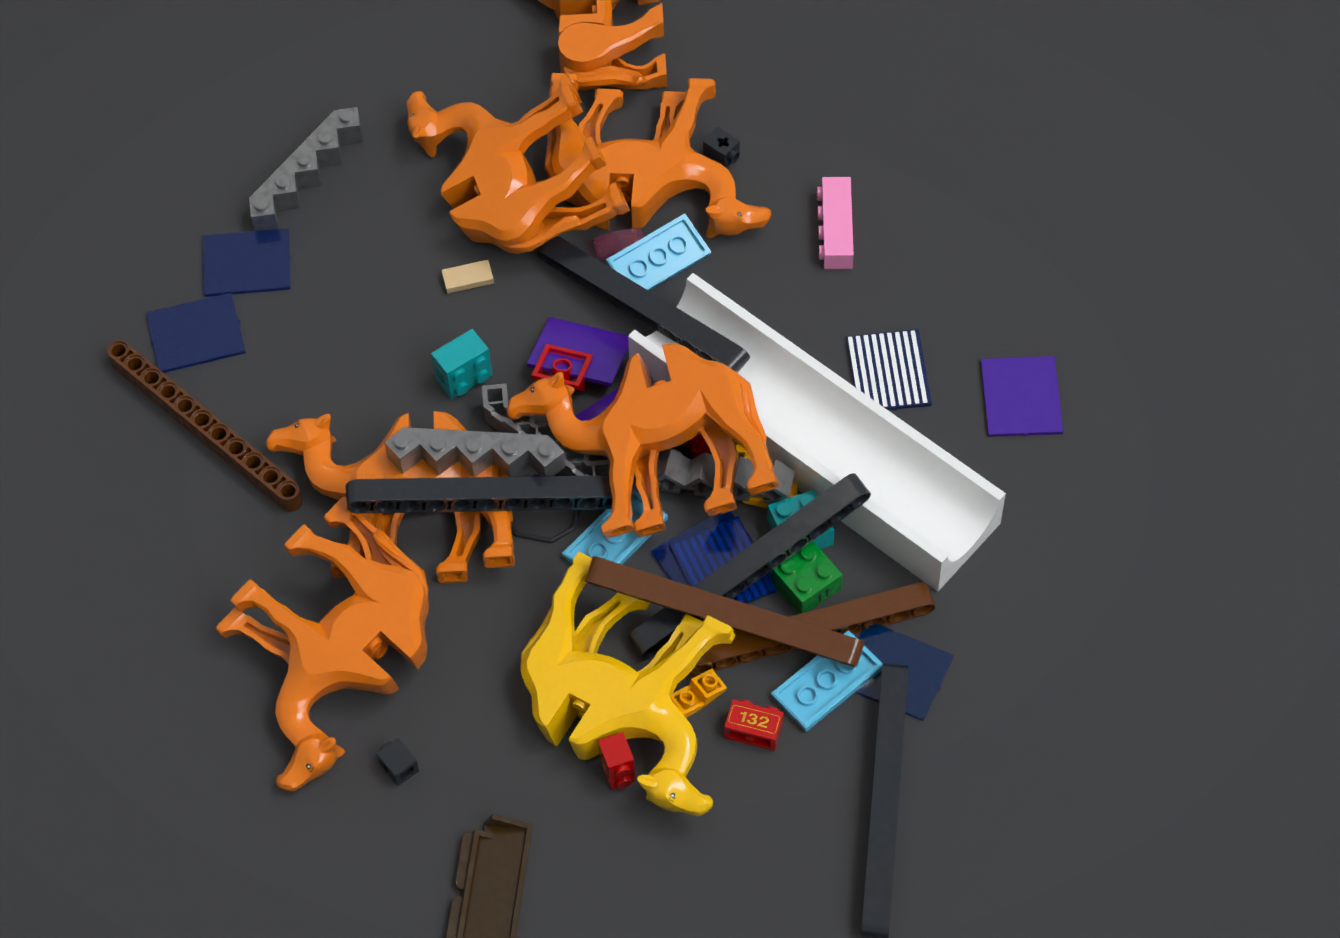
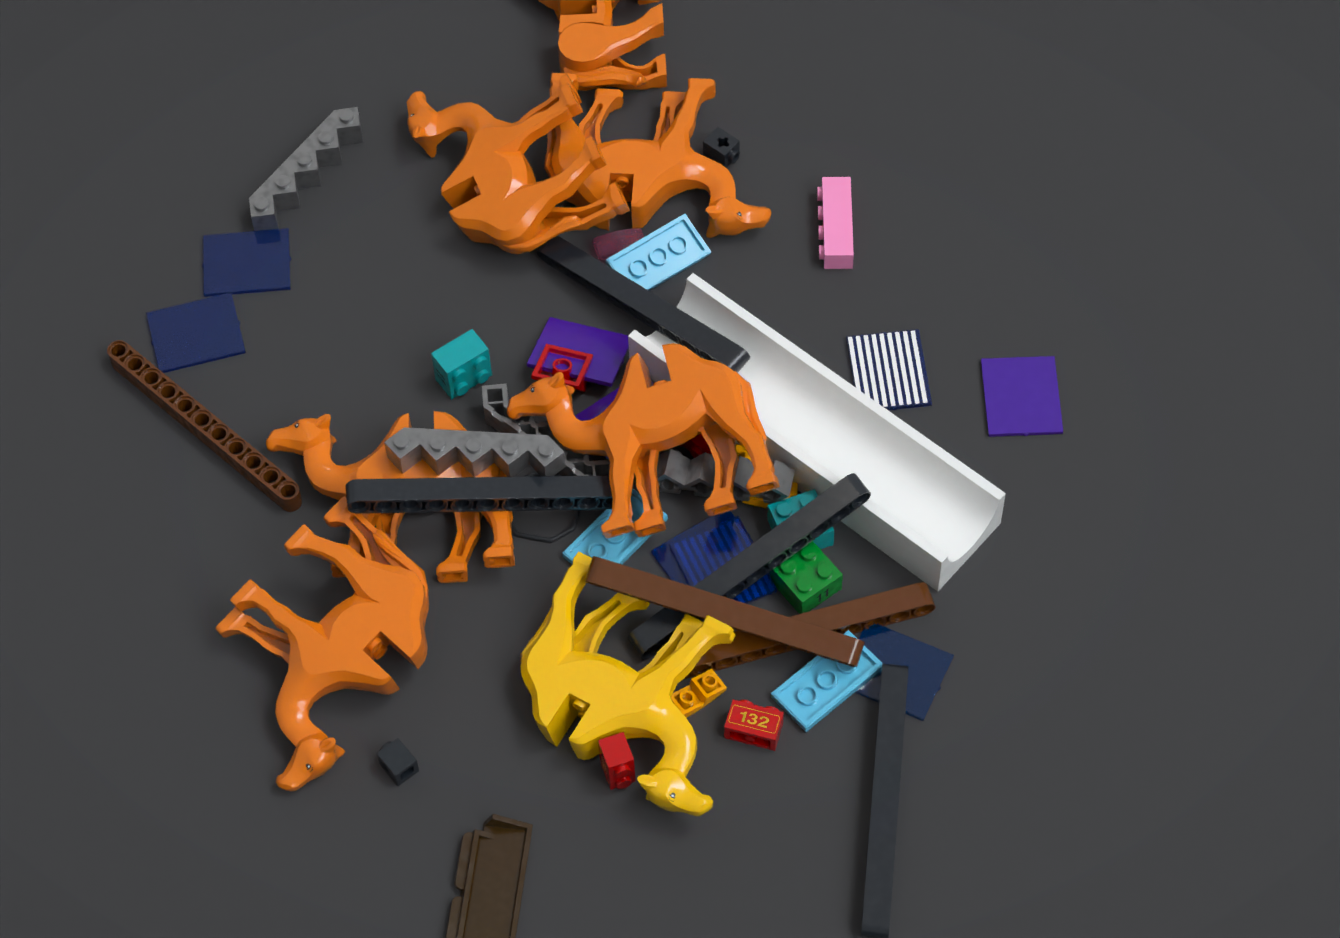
tan tile [442,260,494,294] -> none

